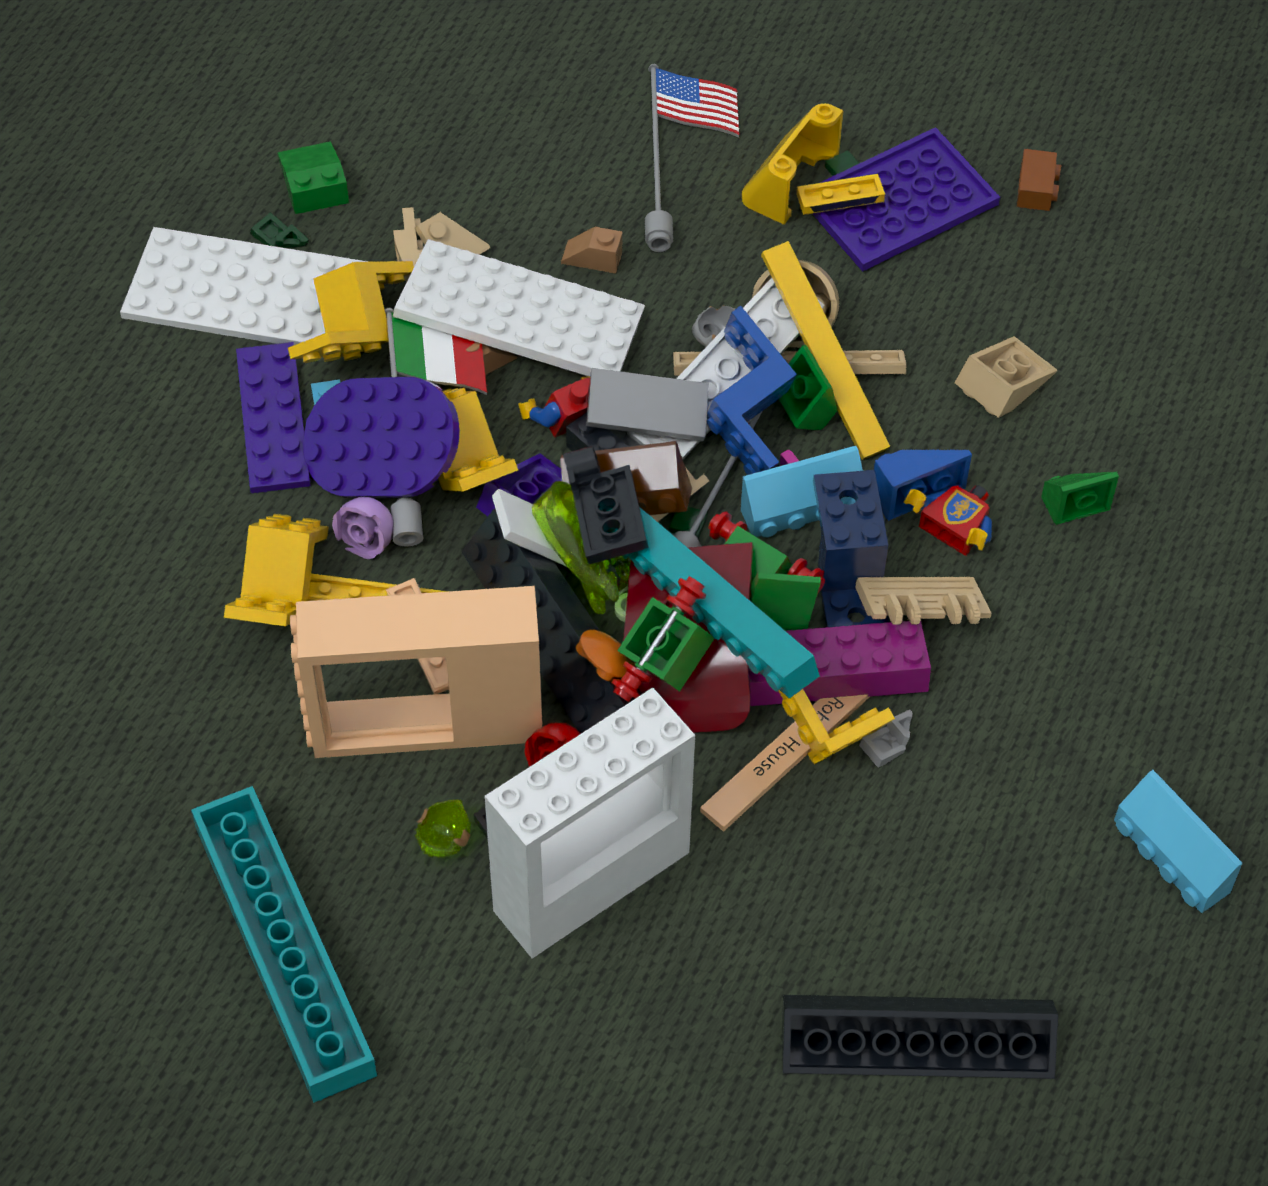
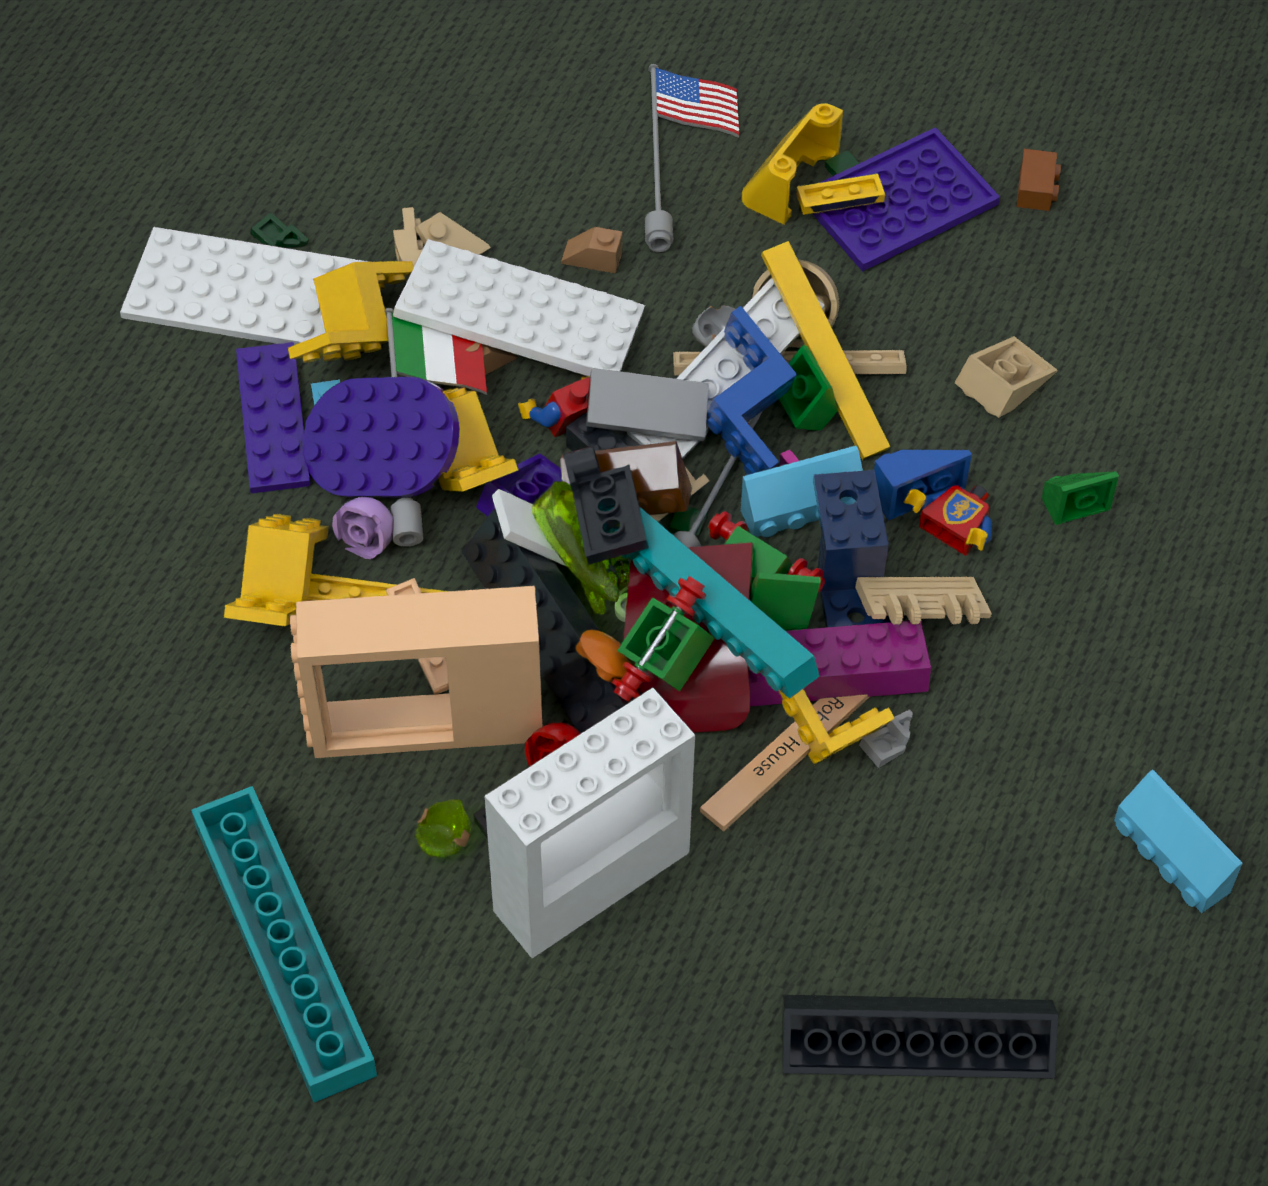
green slope [277,141,349,214] -> none

